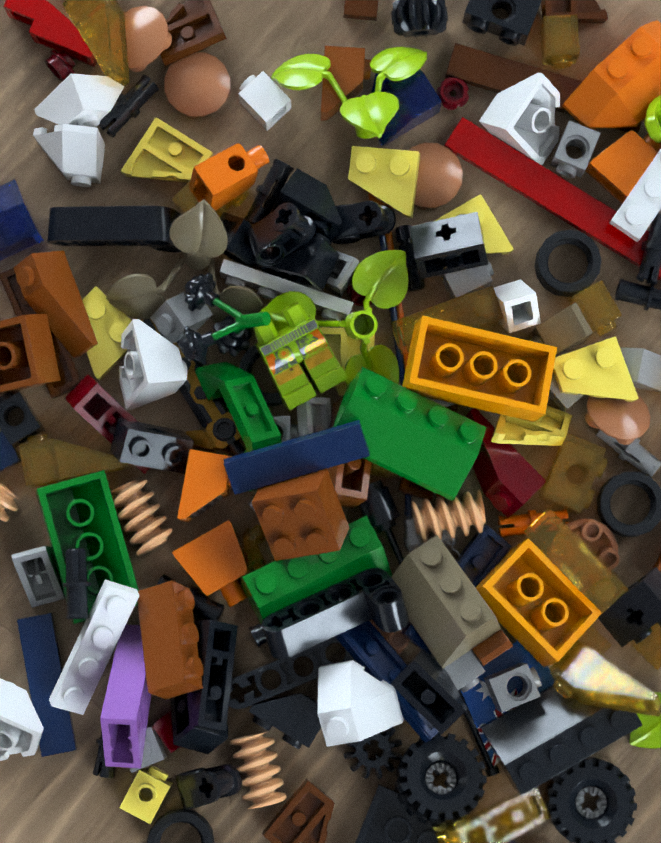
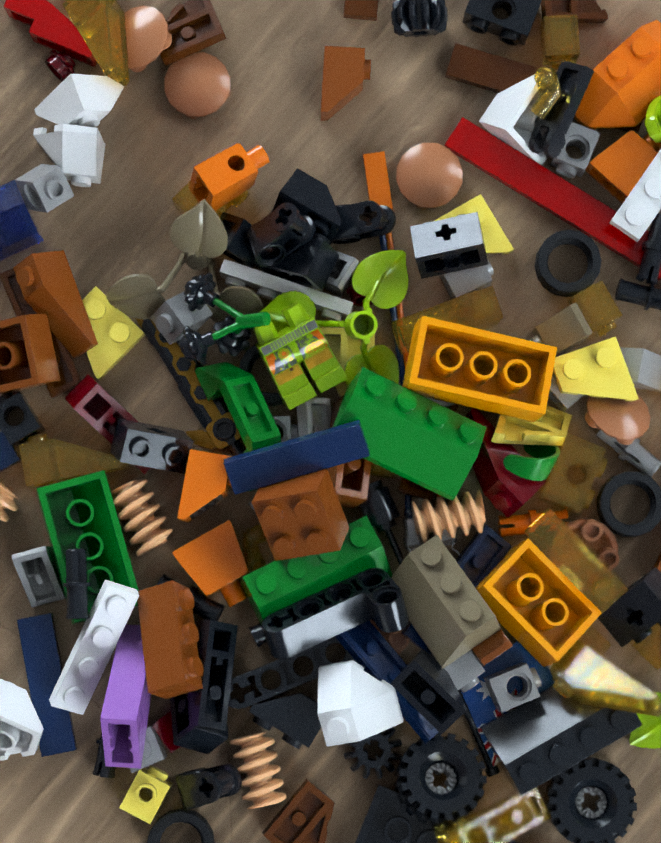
black beam [47,205,183,253] -> none
black pin [99,75,159,138] -> none
white slope [119,319,188,410] -> none
light yellow wing [121,117,213,183] -> none
white brick [238,71,291,131] -> none
black pin [244,159,294,225] -> none
lime plant [271,47,428,139] -> none
light yellow wing [348,146,420,218] -> none
clear blue slope [371,69,442,146] -> none
black axle [395,225,425,291] -> none
dark red plate [436,77,469,110] -> none
white brick [489,279,541,333] -> none
none -> light grey brick [15,164,74,213]
none -> green helmet [503,445,561,481]
none -> black hinge [528,60,594,159]
none -> clear yellow arm [530,67,561,119]

